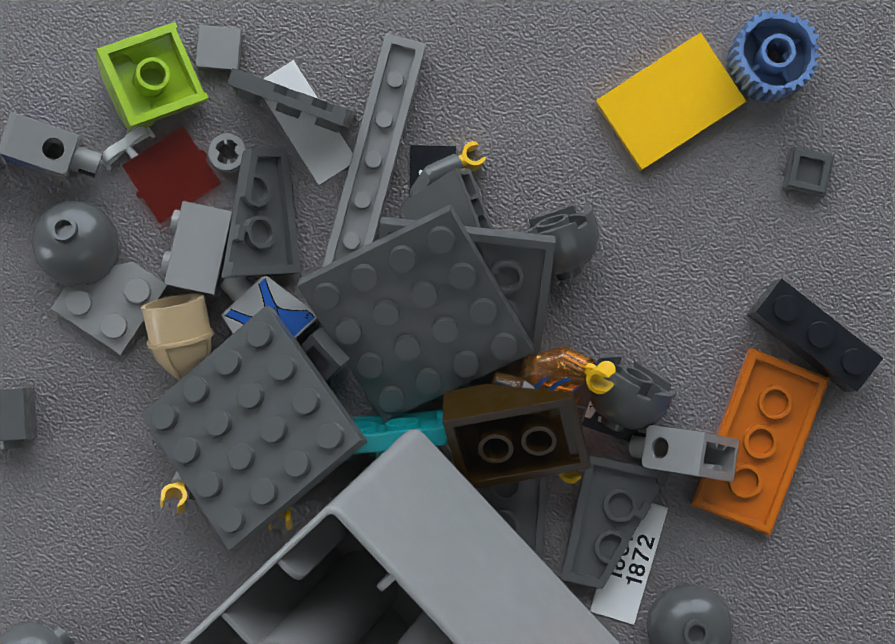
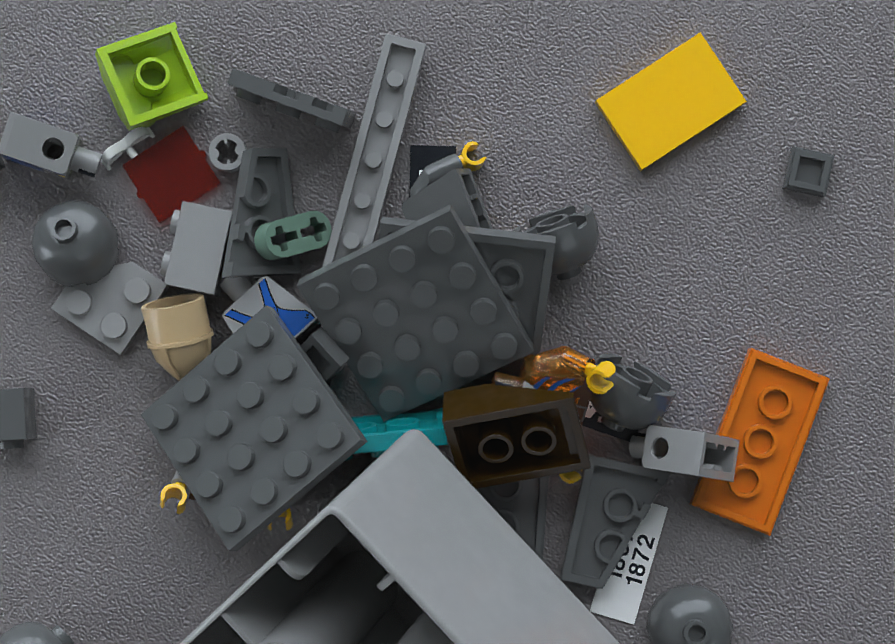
light grey tile [195,25,243,72] -> none
white sticker [263,60,353,185] -> none
medium blue brick [727,10,820,103] -> none
black brick [746,278,883,392] -> none
none -> sand green beam [254,211,332,260]

